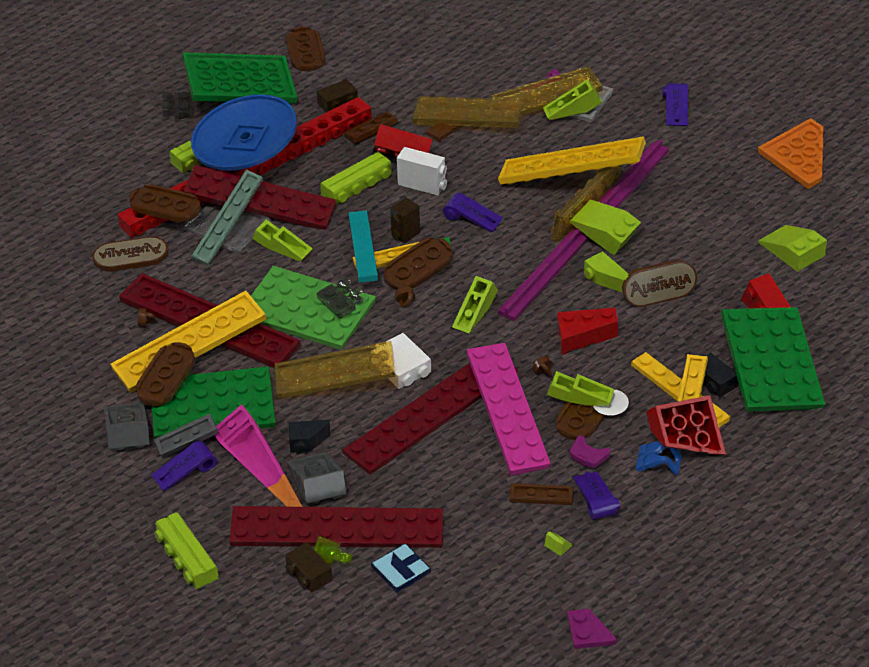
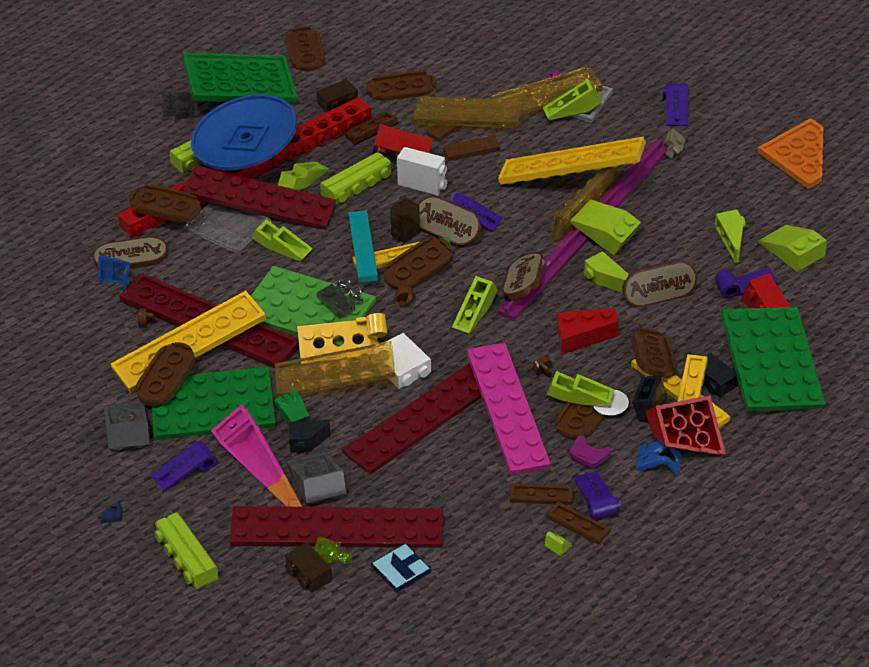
dark grey plate [154,414,219,458] -> none
sand green tile [192,170,263,266] -> none
magenta wing [567,609,616,649] -> none
none -> blue piece [98,255,130,291]
none -> dark blue tile [100,502,122,524]
none -> green hand [274,390,309,424]
none -> lime slope [278,162,329,190]
none -> yellow hinge [297,313,387,365]
none -> reddish brown tile [366,71,436,101]
none -> dark tan tile [418,196,482,247]
none -> reddish brown tile [443,136,500,161]
none -> tile [502,253,545,300]
none -> reddish brown tile [546,502,611,545]
none -> reddish brown tile [631,328,677,378]
none -> black brick [632,375,667,421]
none -> dark tan plate [665,129,686,159]
none -> lime slope [715,210,746,263]
none -> dark purple door [715,267,778,299]

